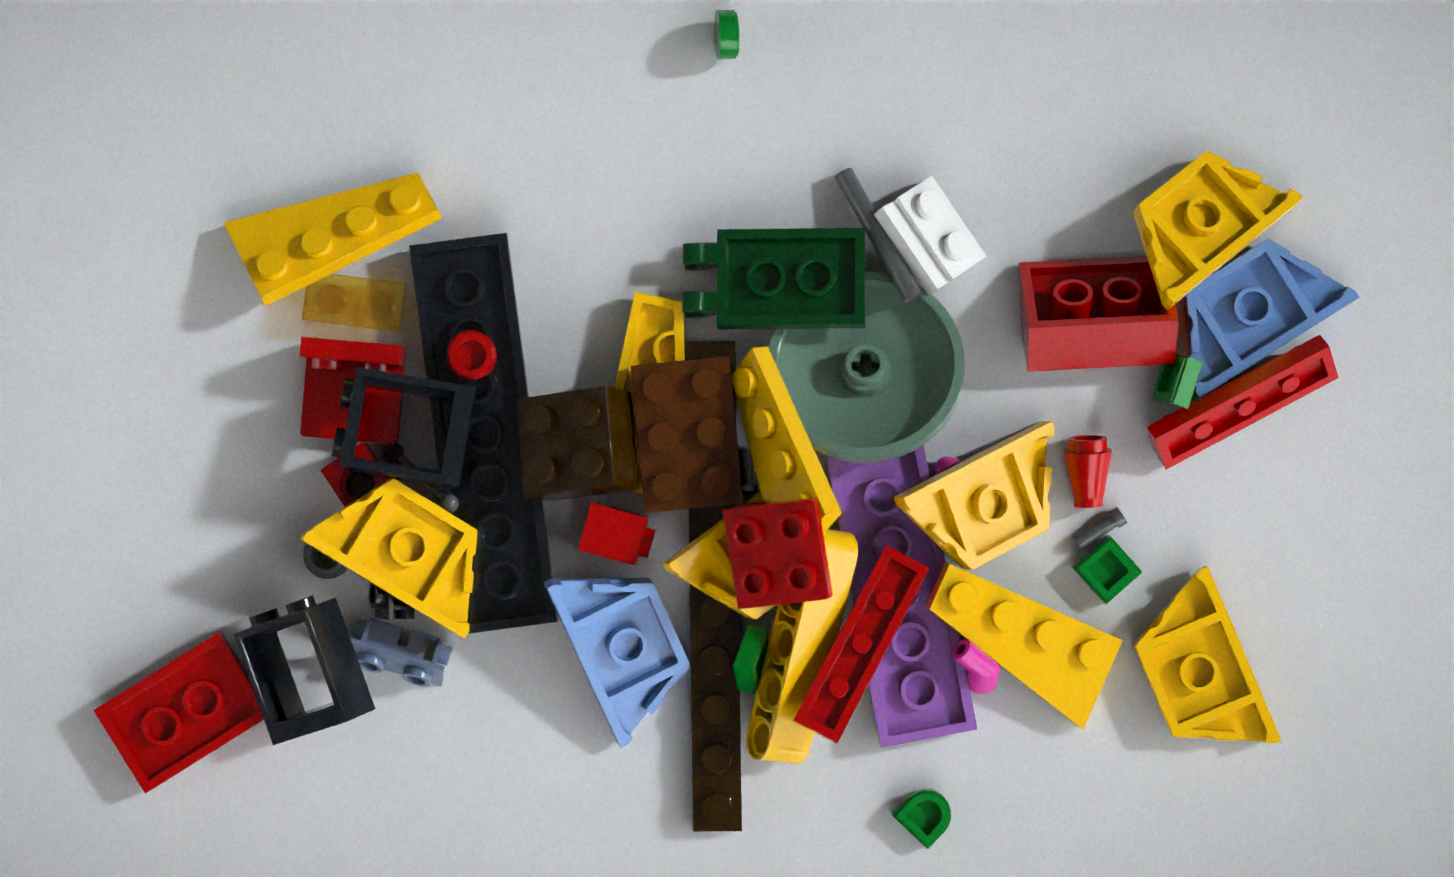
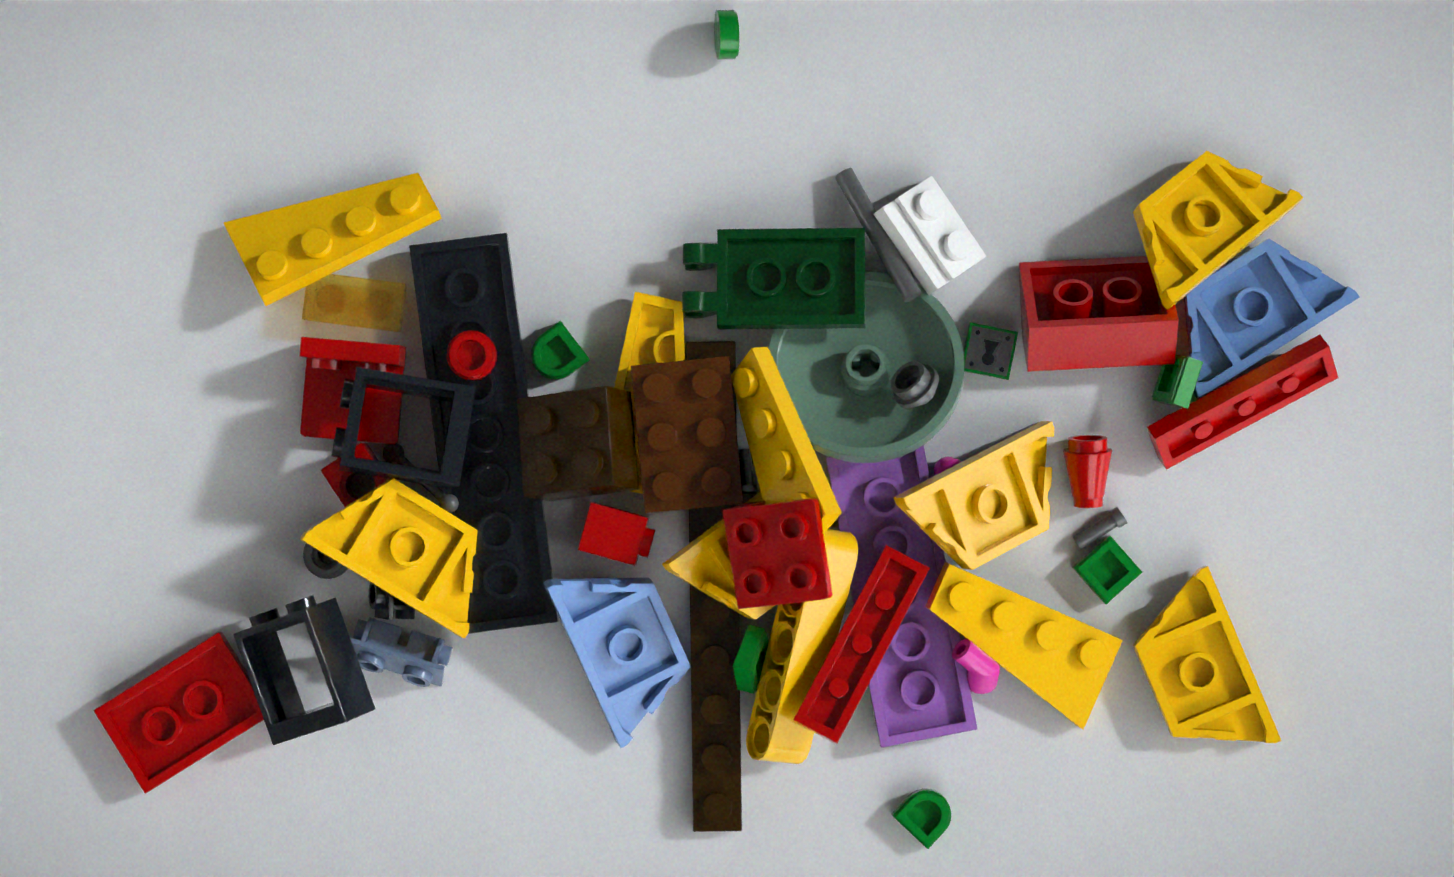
none -> green tile [531,321,590,380]
none -> dark grey plate [891,361,939,409]
none -> tile [964,322,1018,380]

